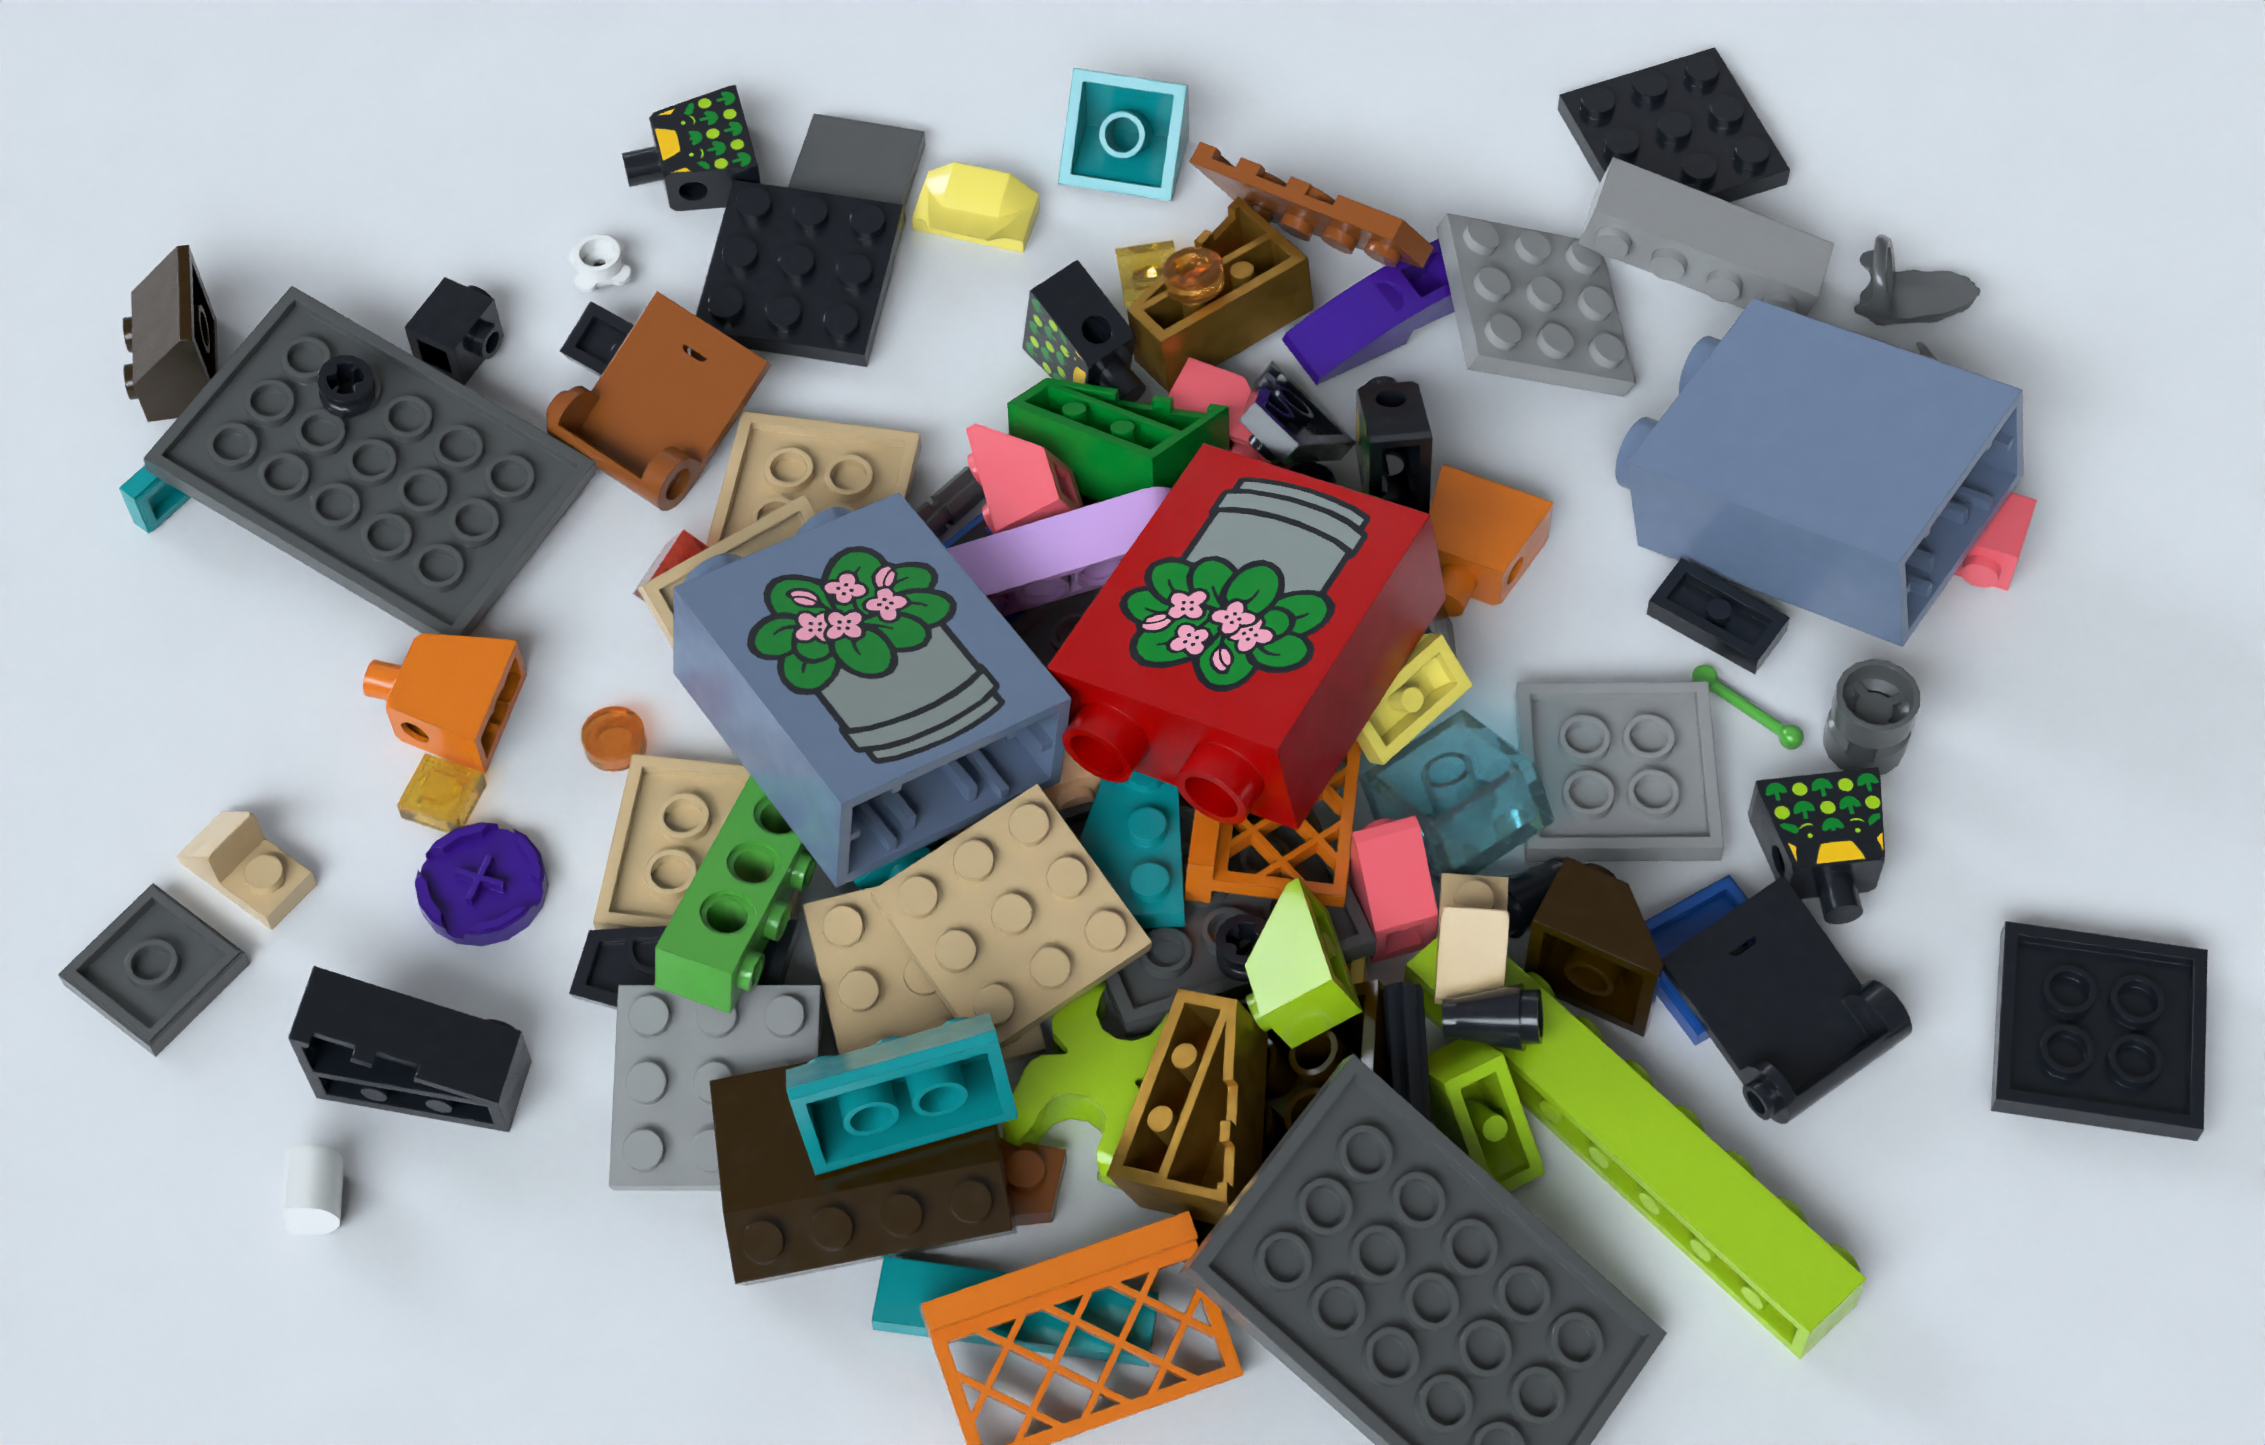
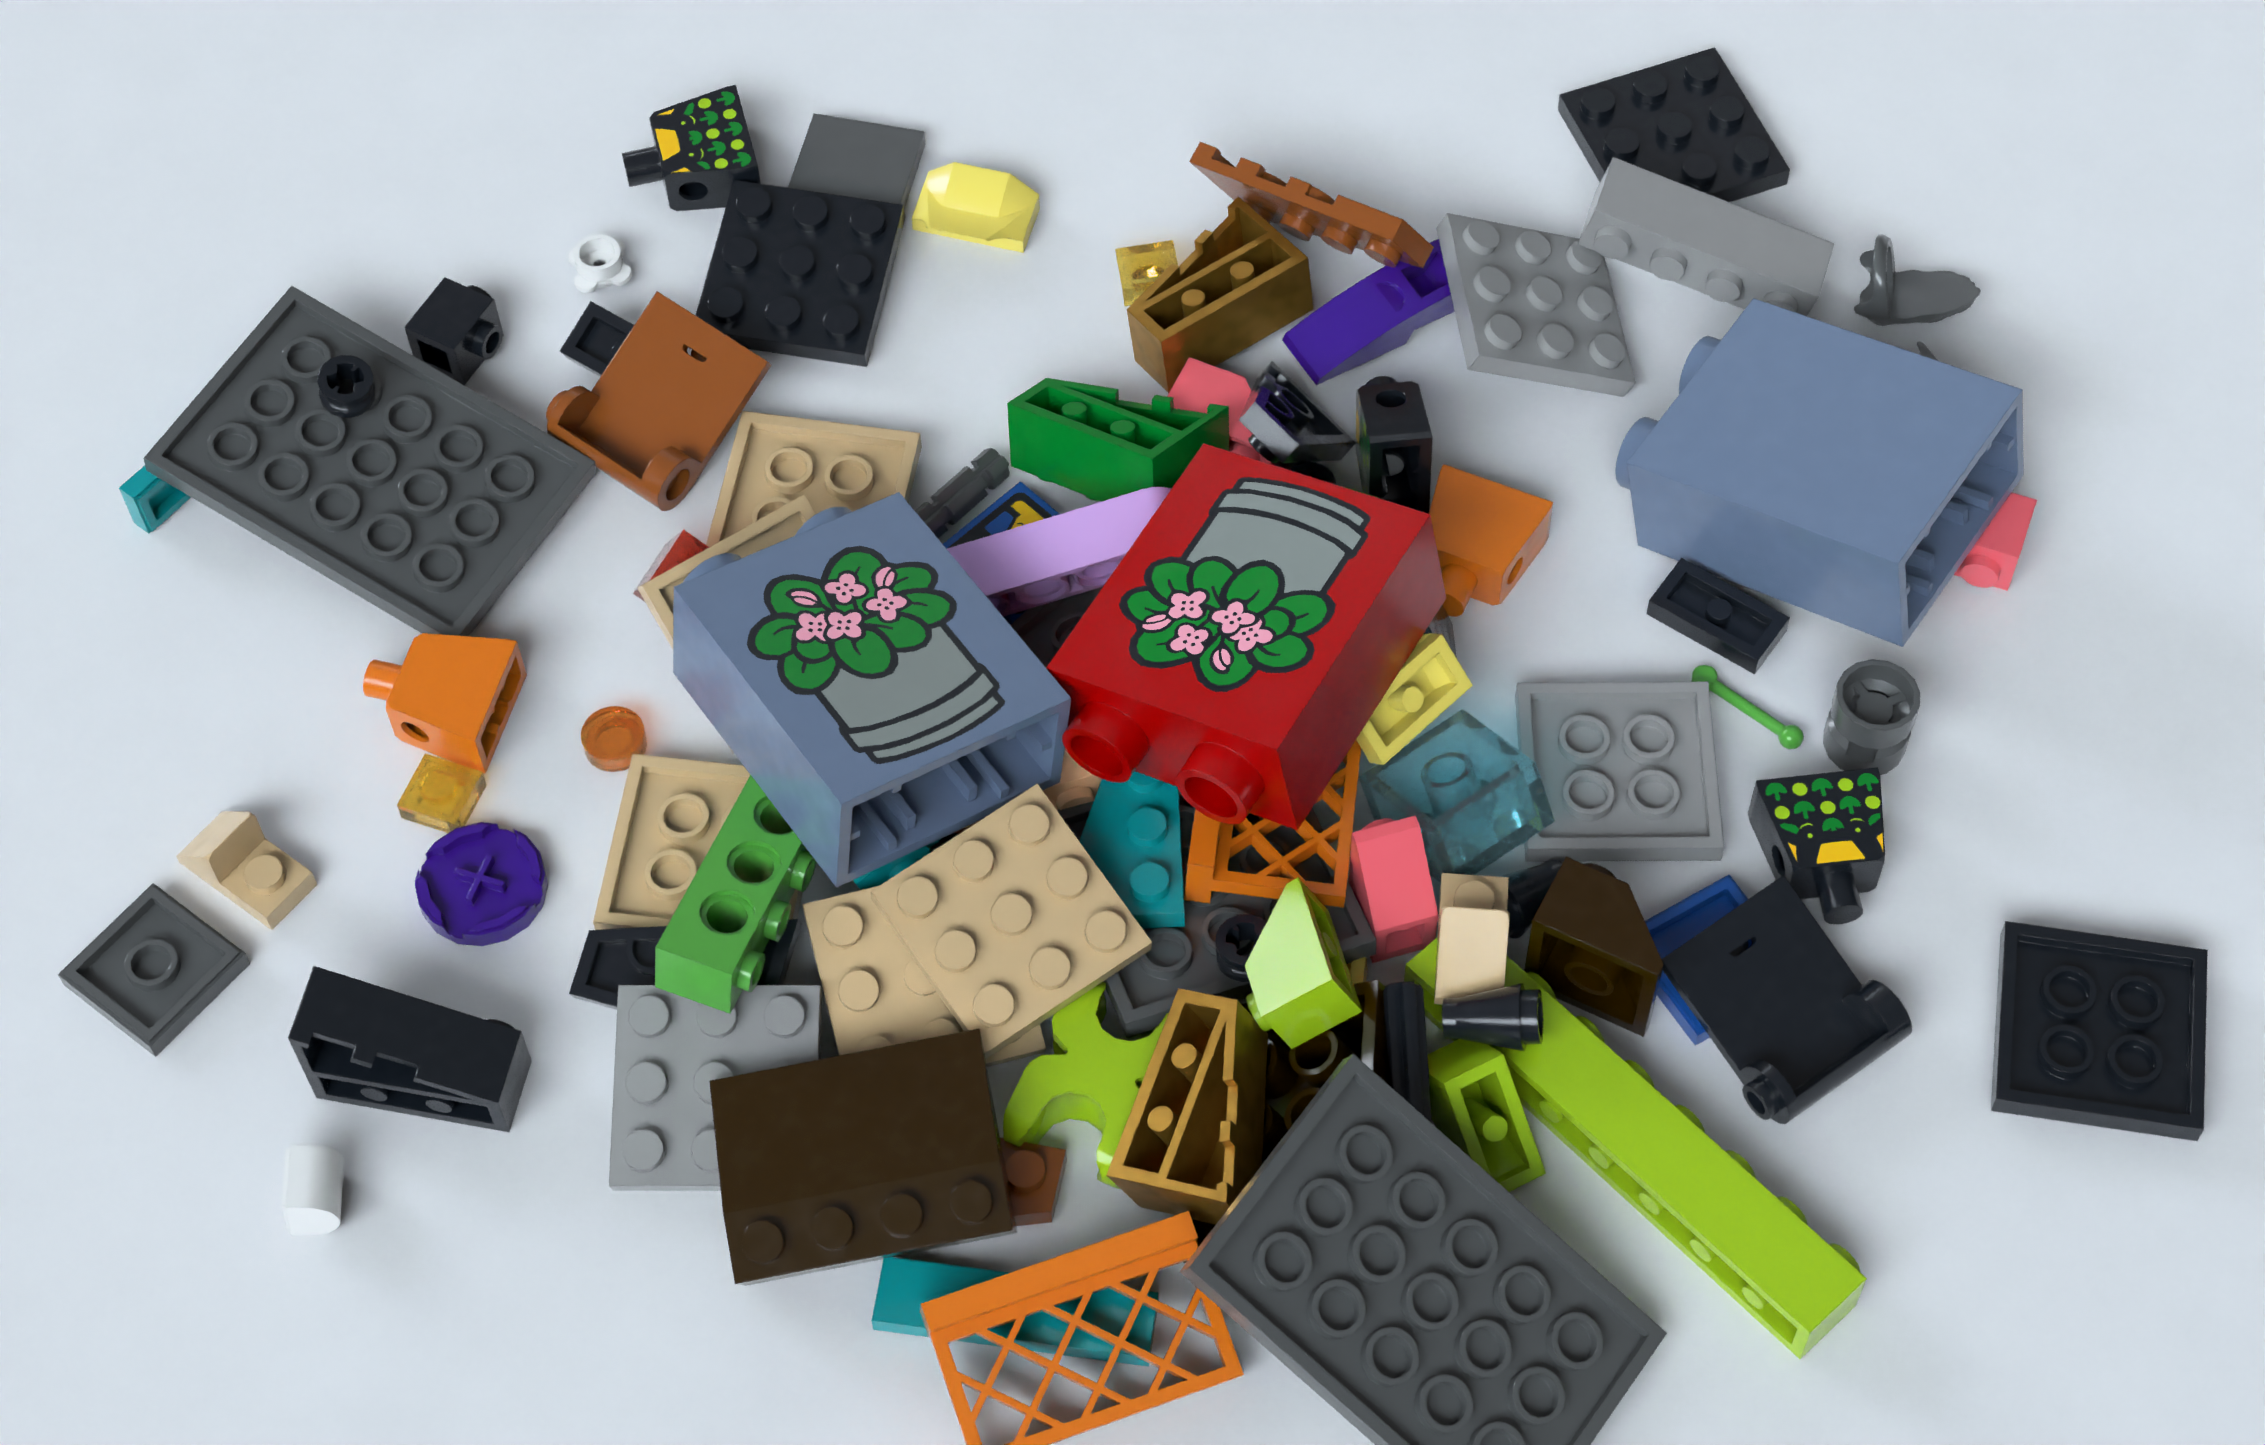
dark brown slope [123,245,218,422] -> none
teal slope [786,1013,1018,1175] -> none
coral slope [966,423,1084,534] -> none
black torso [1022,260,1146,402] -> none
teal slope [1058,68,1189,201] -> none
clear orange tile [1163,247,1225,304] -> none

